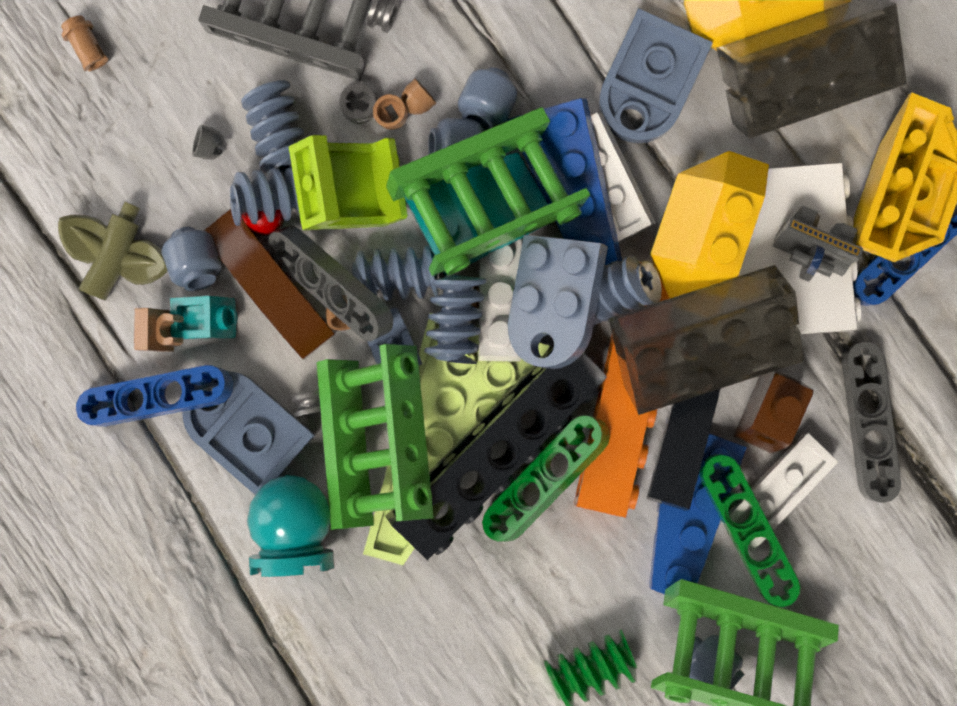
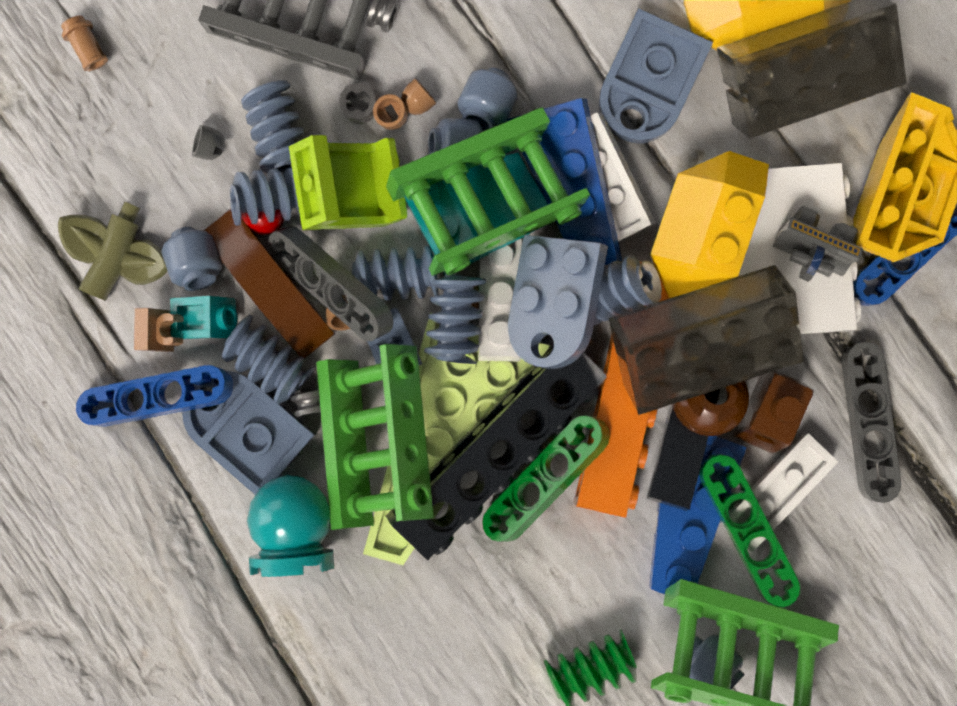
none -> sand blue piece [222,314,315,404]
none -> reddish brown piece [671,360,749,436]

